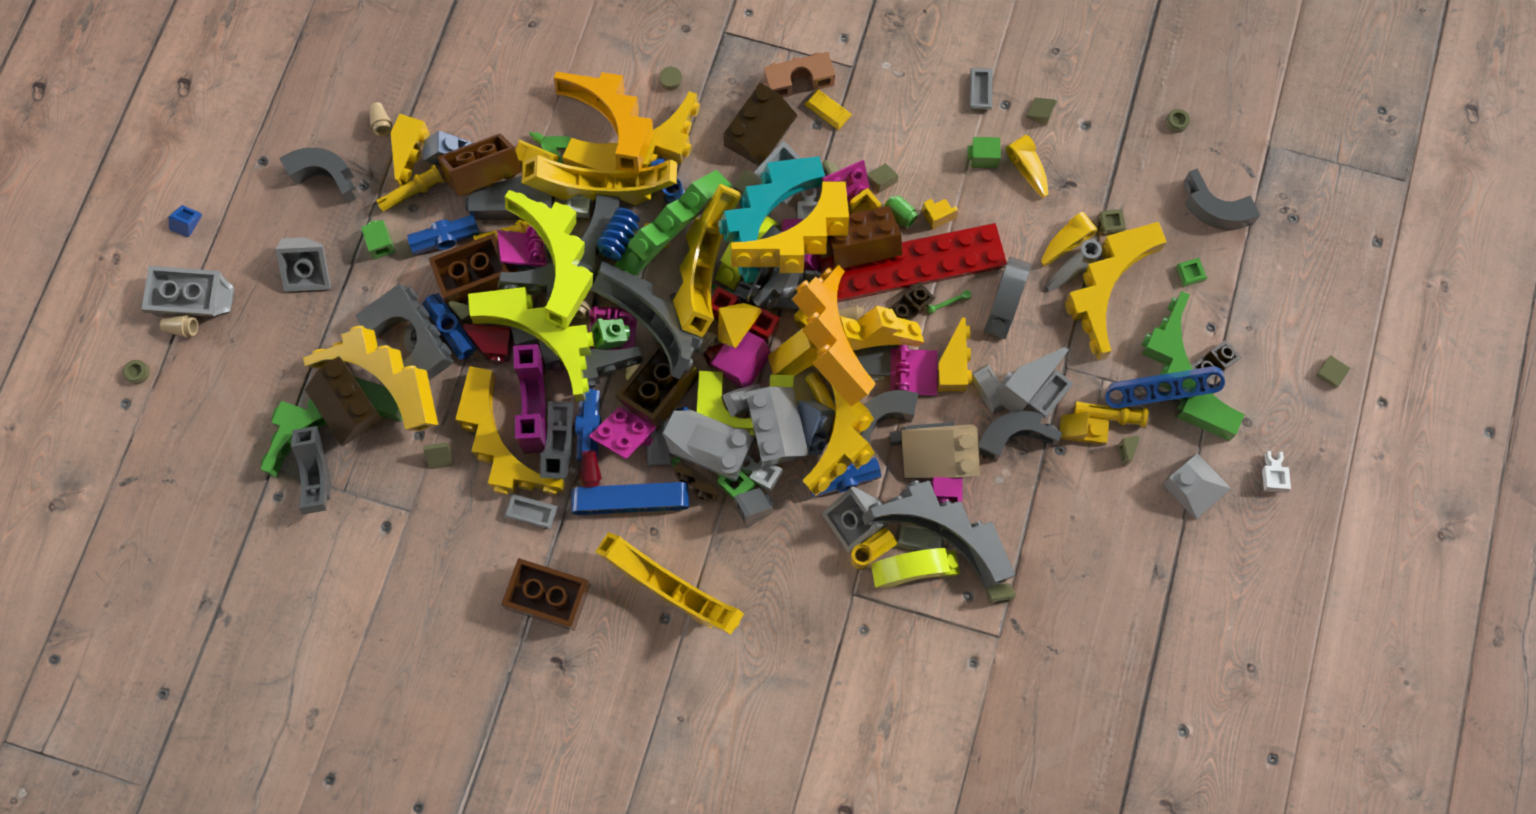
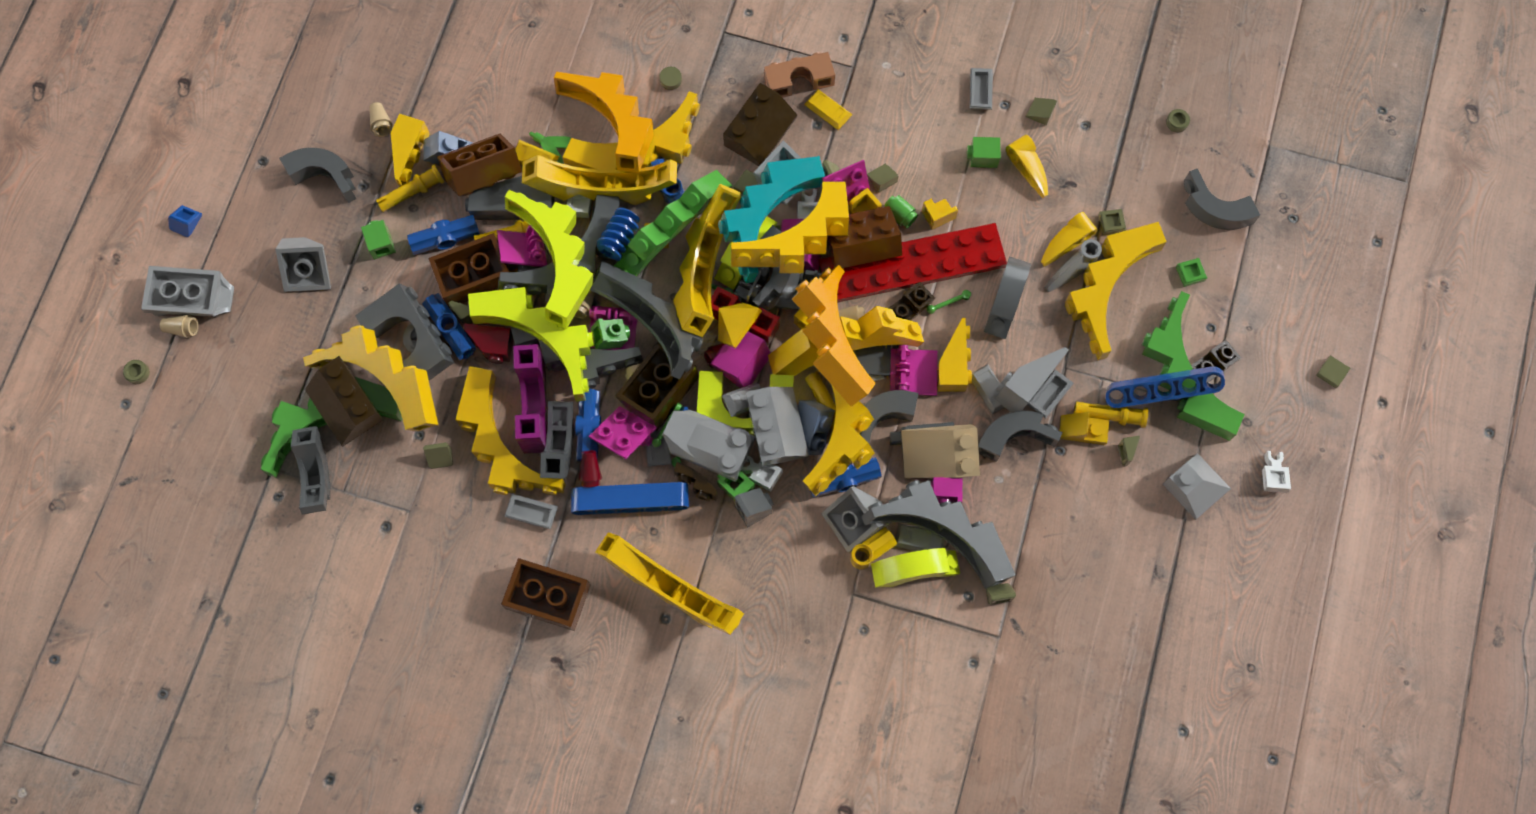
none -> bright green hinge [652,403,682,447]

